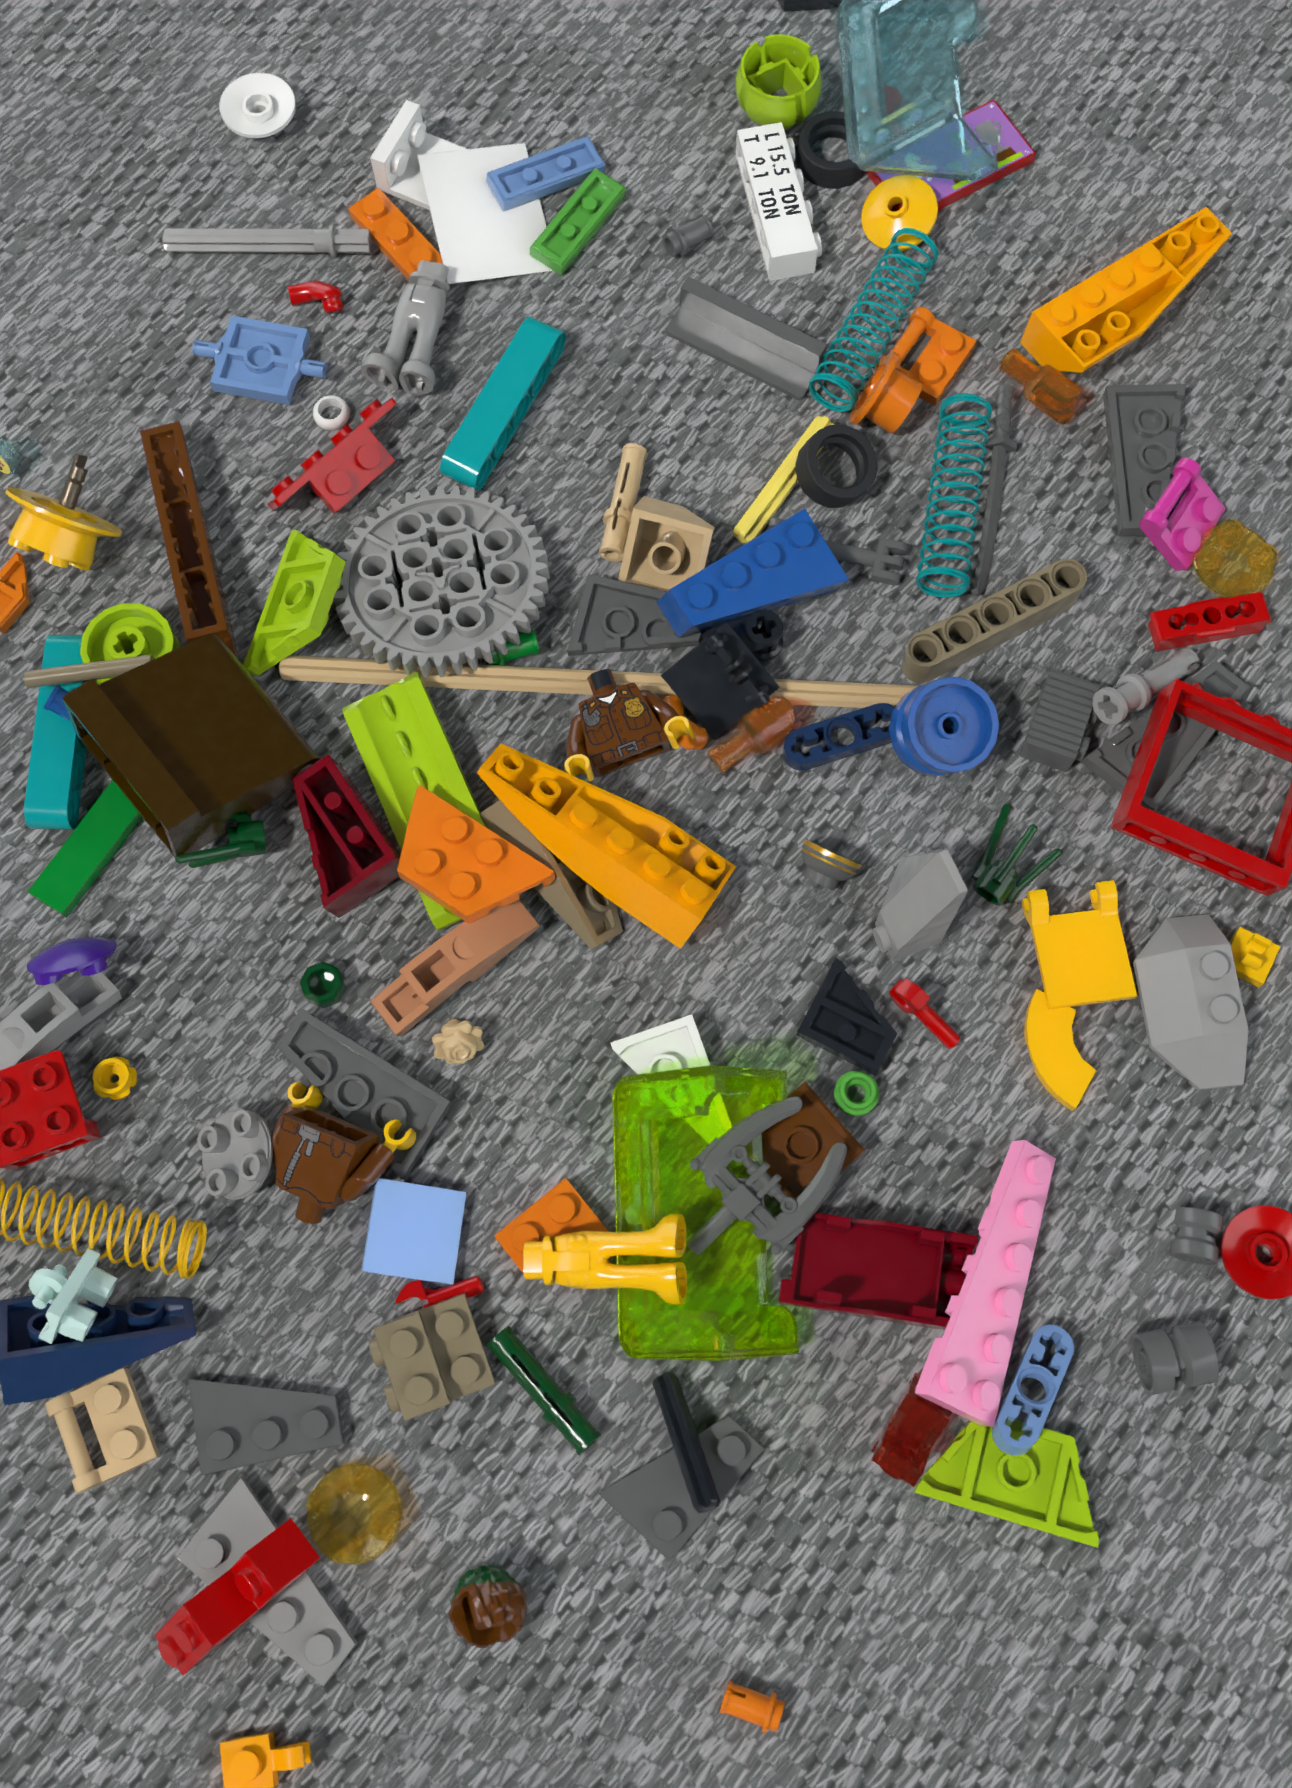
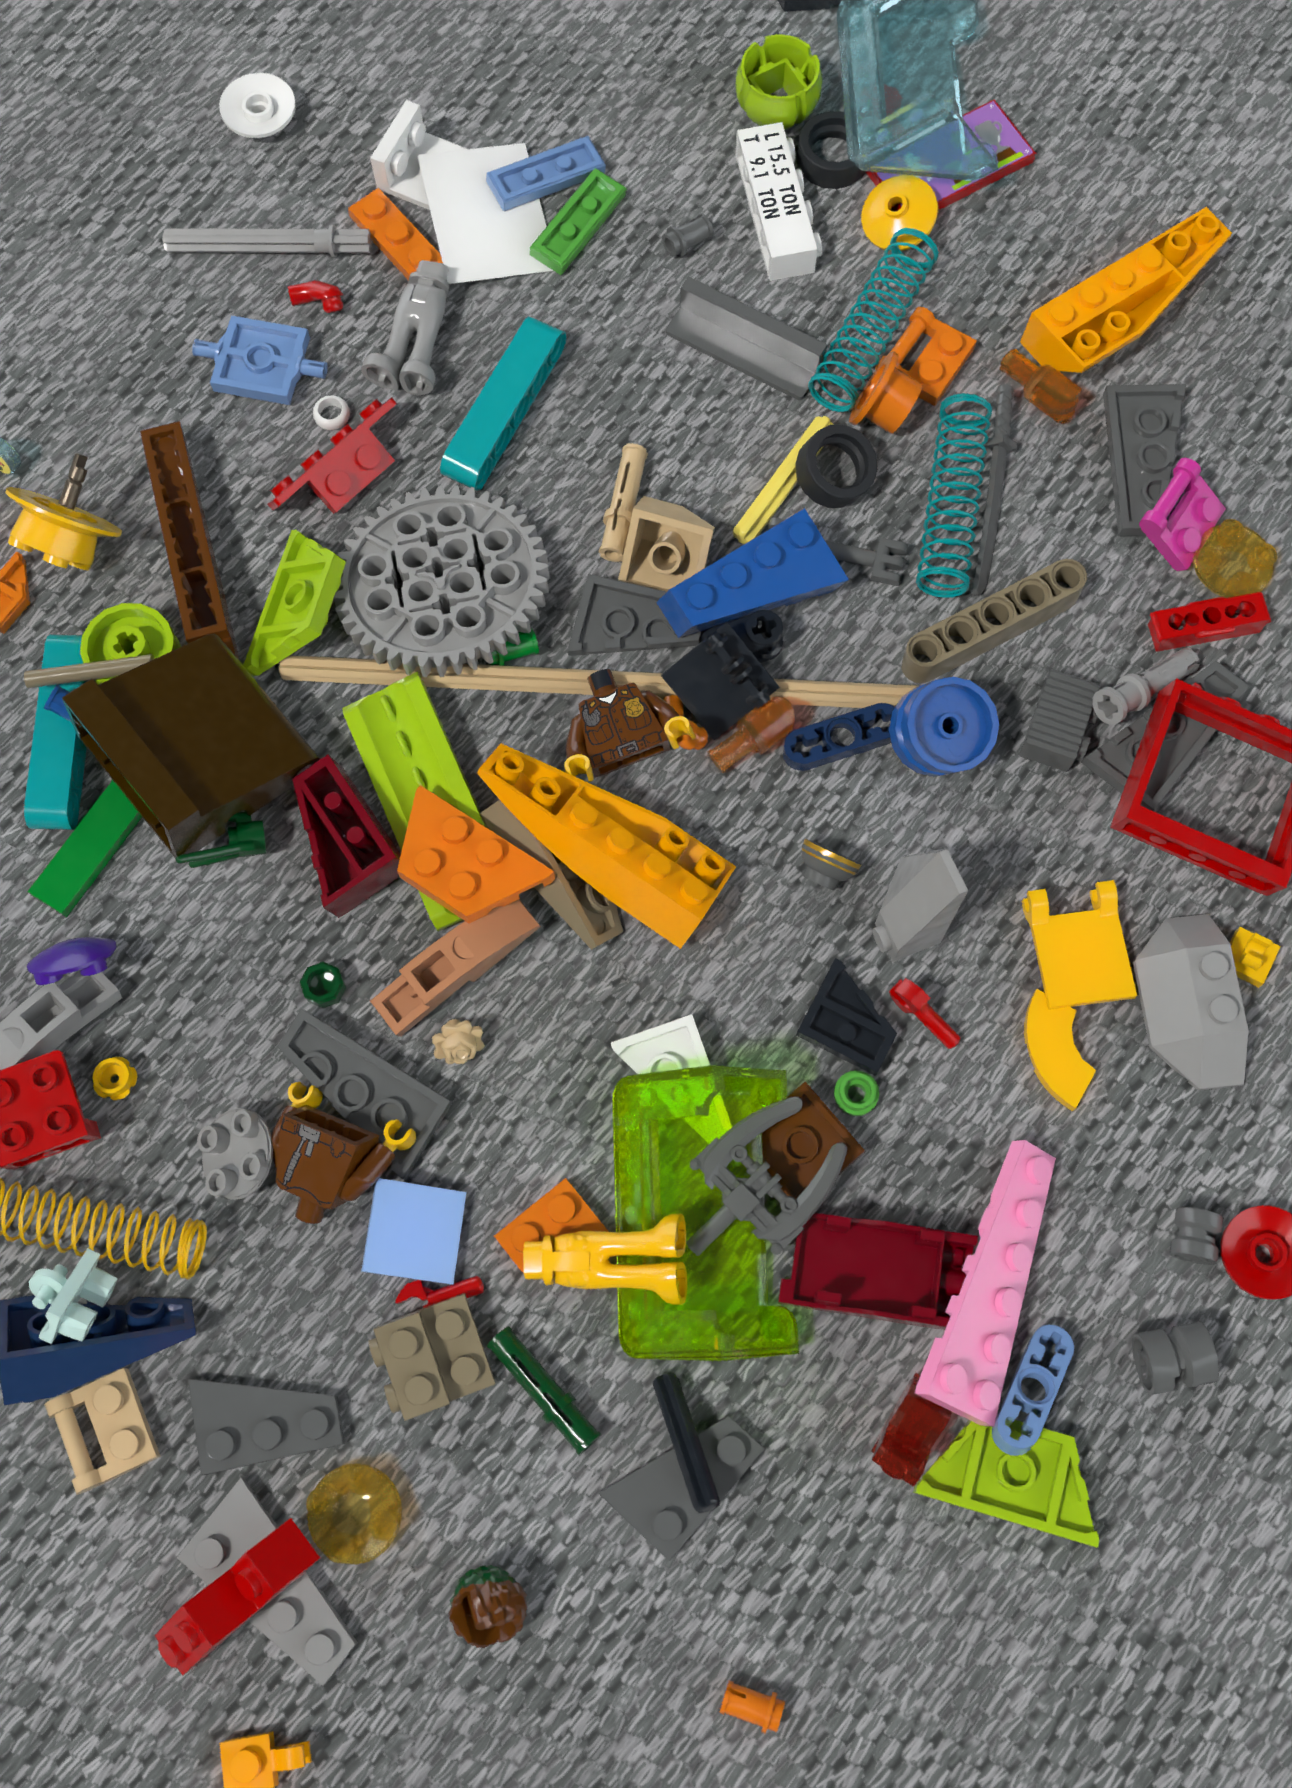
dark green plant [972,804,1062,906] -> none

